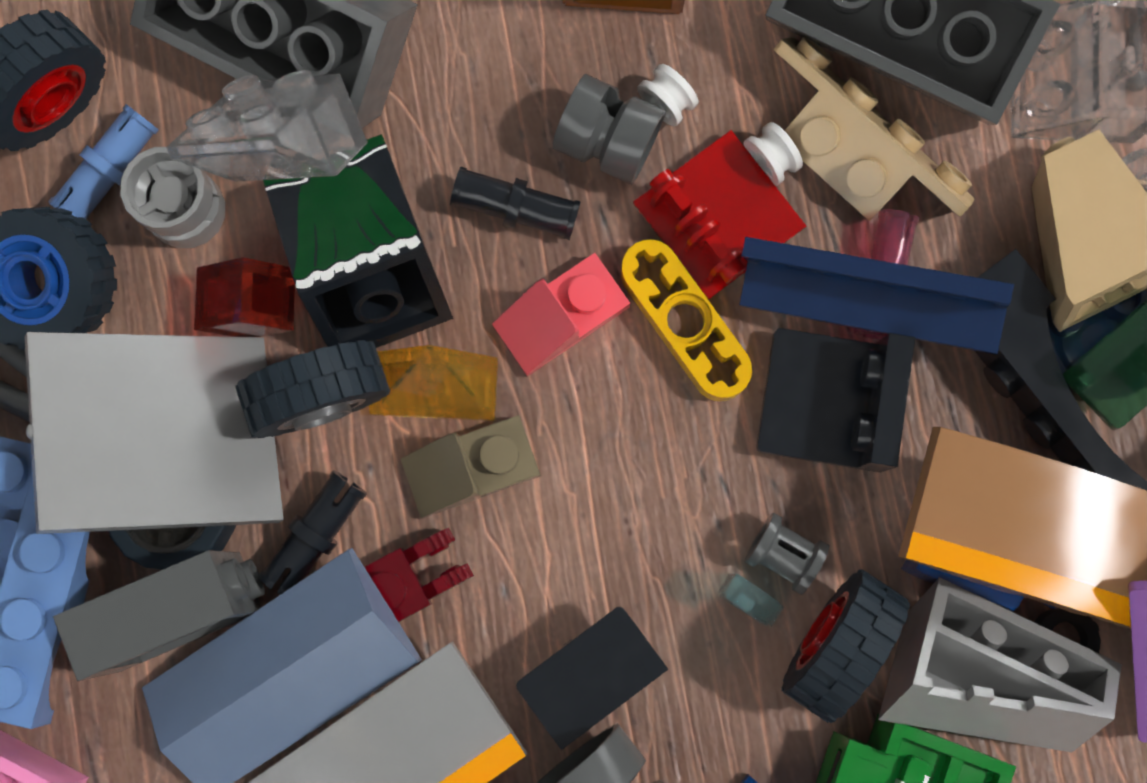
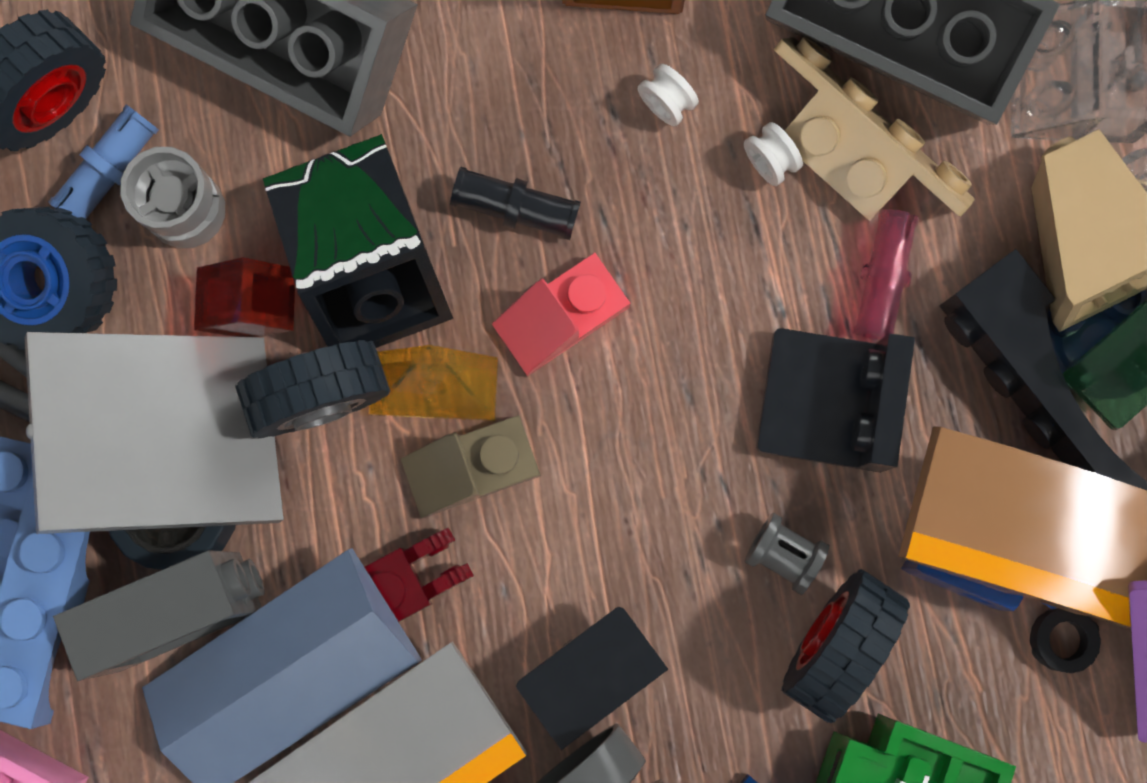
clear slope [166,70,368,182] -> none
black pin [258,470,367,595] -> none
dark grey wheel [552,74,666,185] -> none
yellow beam [621,239,752,401] -> none
red hinge [633,130,807,300] -> none
clear light blue tile [718,573,784,627] -> none
dark blue fence [739,237,1014,355] -> none
light grey wedge [878,577,1122,753] -> none

